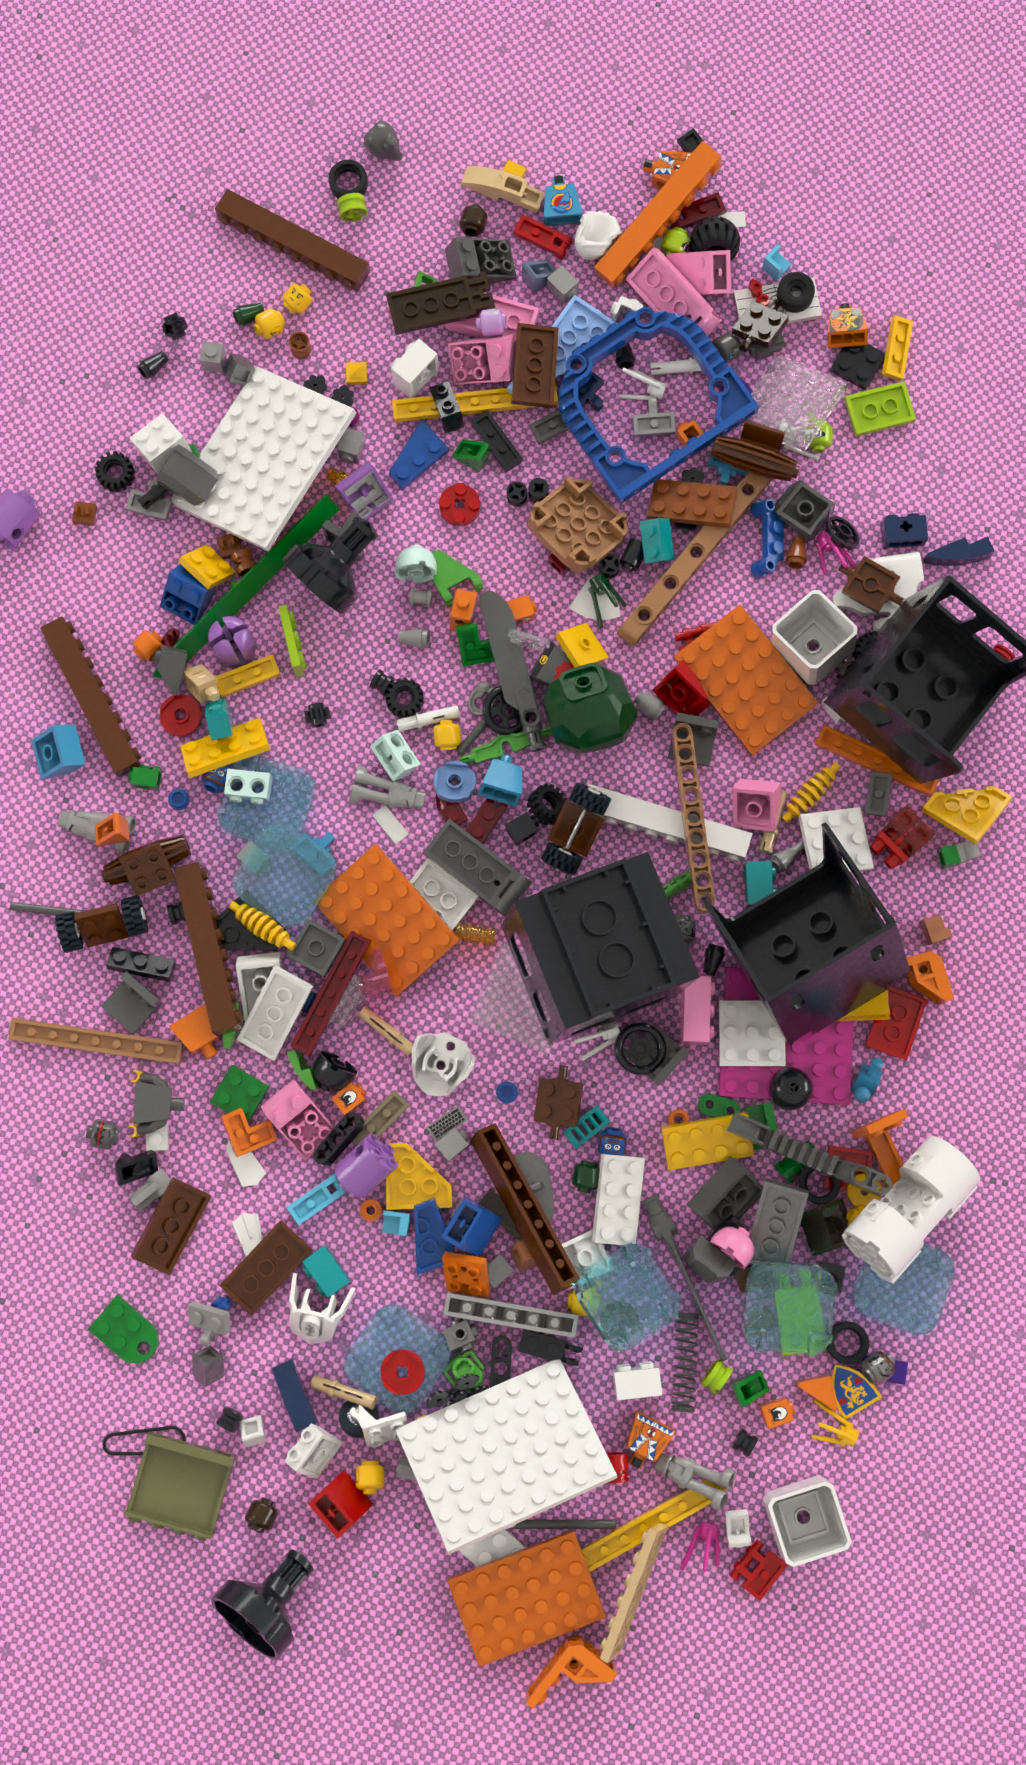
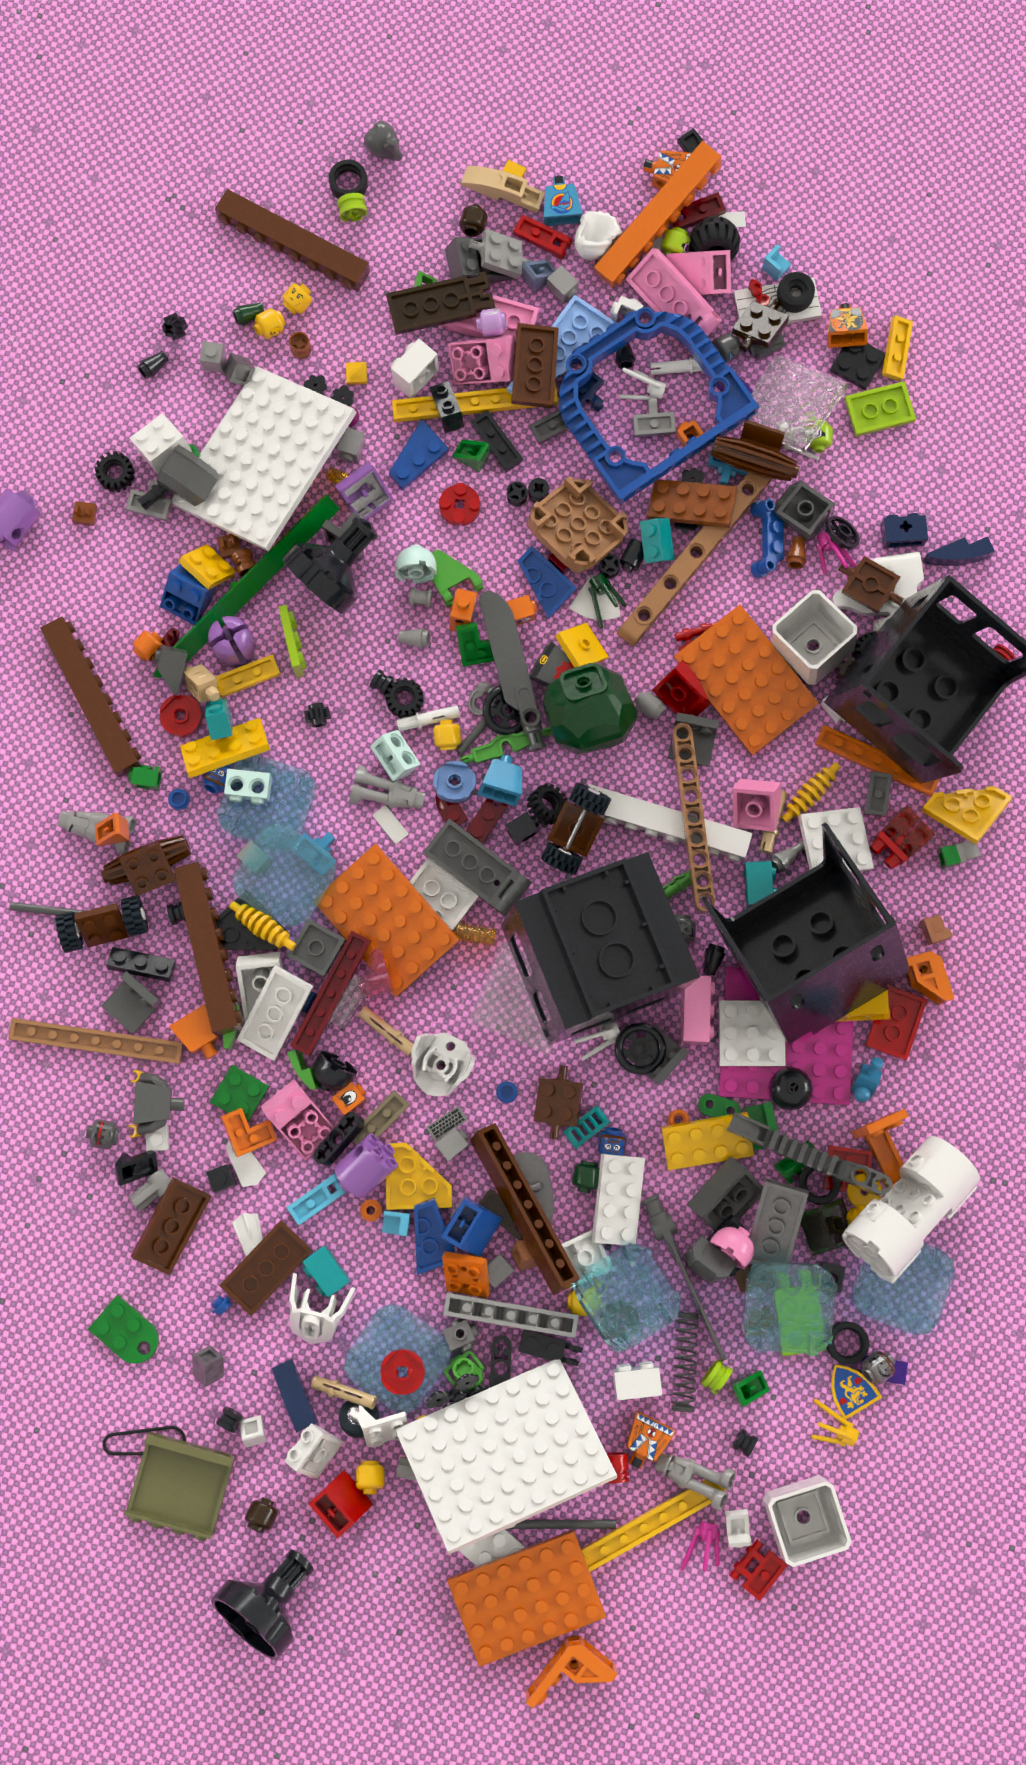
dark azure slope [31,725,85,780] -> none
light grey plate [188,1301,230,1347] -> none
clear plate [505,628,551,652] -> none
tan plate [599,1523,668,1663] -> none
orange brick [759,1397,796,1429] -> none
orange slope [795,1374,838,1411] -> none
none -> black brick [206,1164,238,1193]
none -> light grey plate [468,229,531,279]
none -> blue wing [518,546,577,619]

